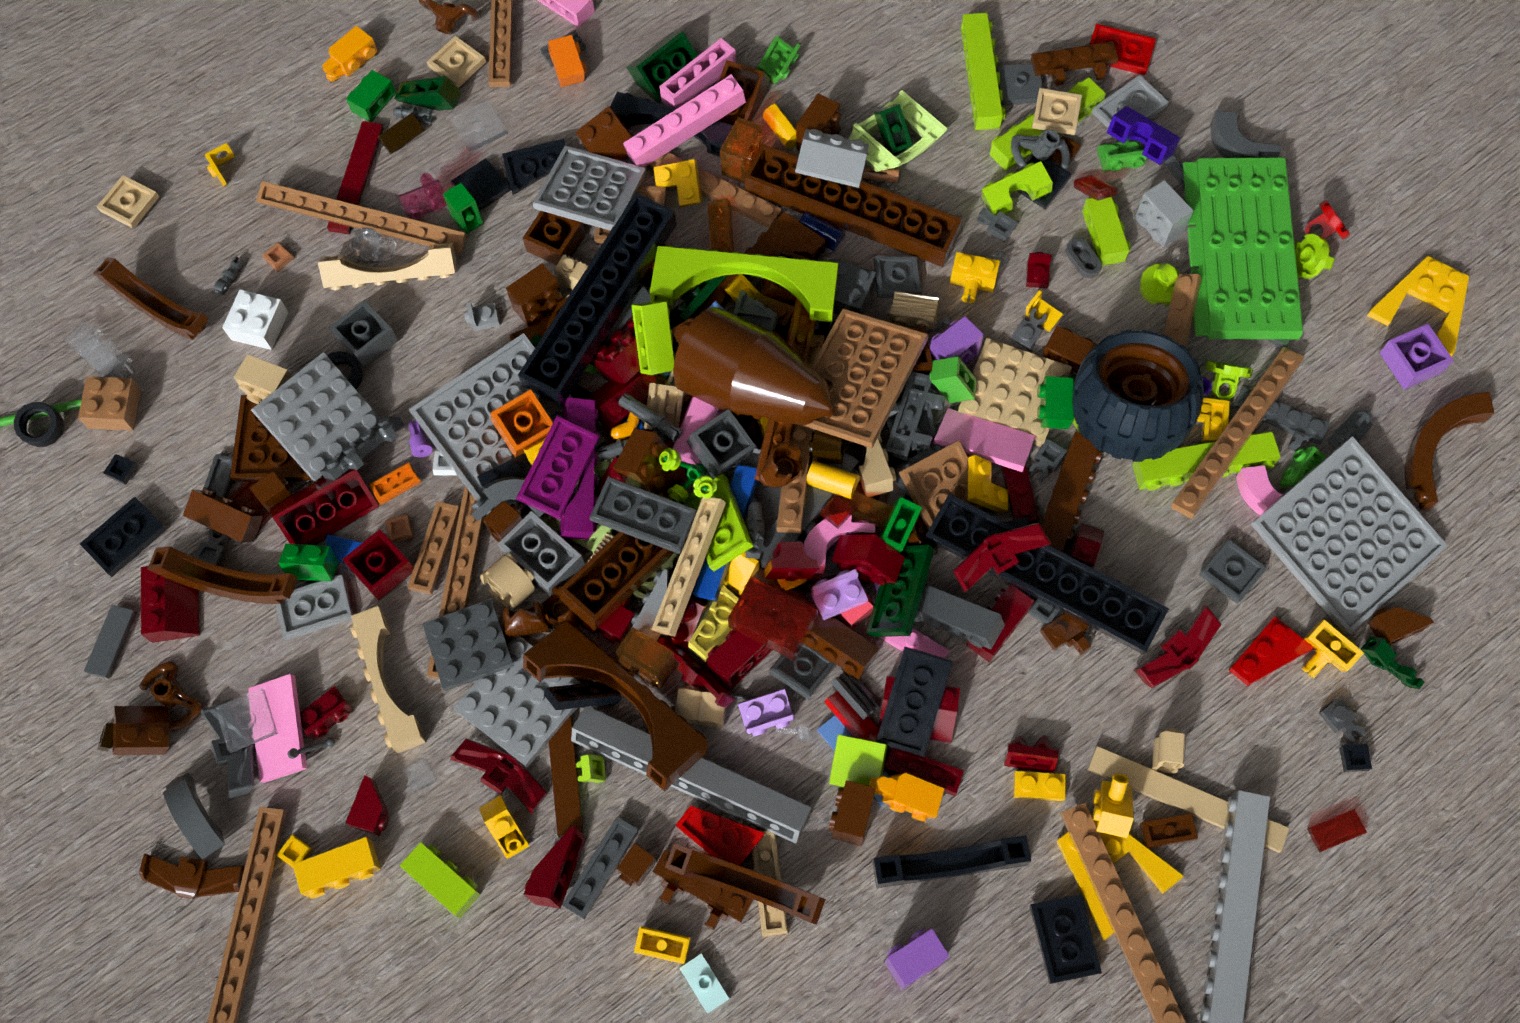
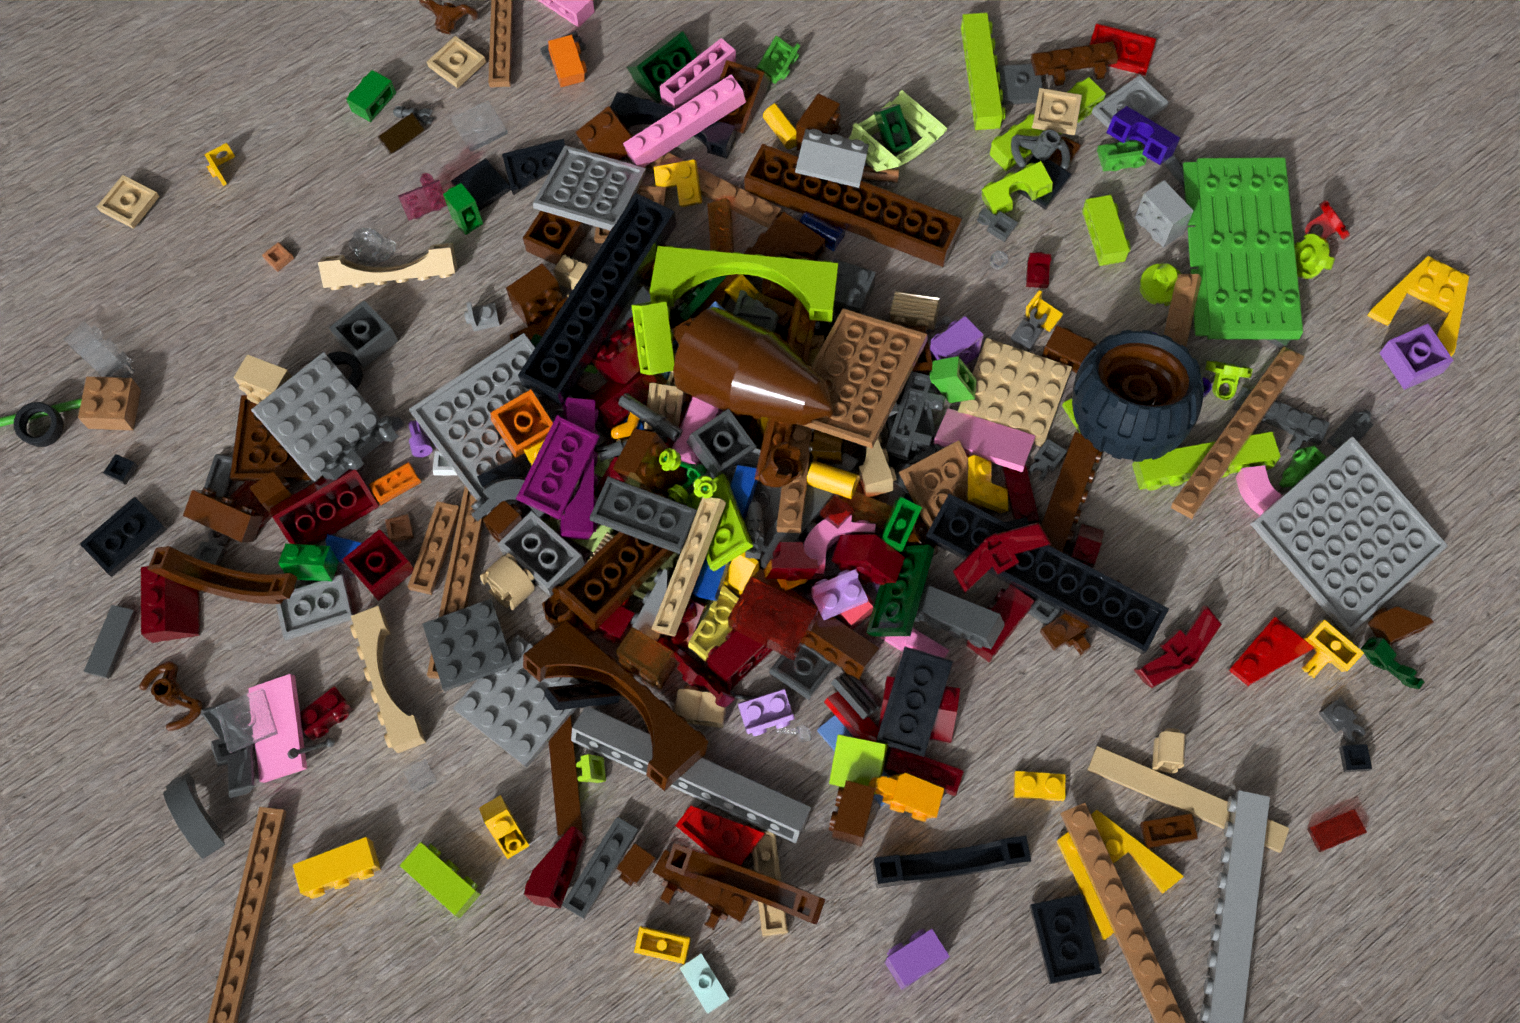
reddish brown arch [93,257,209,340] -> none
dark brown tile [97,723,113,752] -> none
reddish brown slope [112,706,169,755] -> none
reddish brown plate [139,853,245,899] -> none
dark grey piece [213,257,244,296] -> none
white brick [222,289,289,350] -> none
medium nougat plate [256,181,467,255] -> none
yellow tile [276,834,314,867] -> none
light orange hinge [322,25,378,82] -> none
dark red tile [327,121,384,235] -> none
dark red slope [345,775,389,836] -> none
dark green slope [394,76,462,111] -> none
dark red plate [450,738,547,814] -> none
reddish brown hair [503,600,551,643] -> none
clear orange brick [720,117,764,183] -> none
dark grey plate [873,256,922,298] -> none
yellow brick [950,252,1000,304] -> none
dark red tile [1004,735,1058,773] -> none
green brick [1037,376,1074,430] -> none
flat silver plate [1066,238,1101,278] -> none
clear red tile [1074,175,1116,201] -> none
yellow brick [1092,773,1134,838] -> none
yellow plate [1197,397,1230,443] -> none
dark grey plate [1198,538,1268,604] -> none
dark grey arch [1210,111,1281,158] -> none
reddish brown arch [1405,392,1494,511] -> none

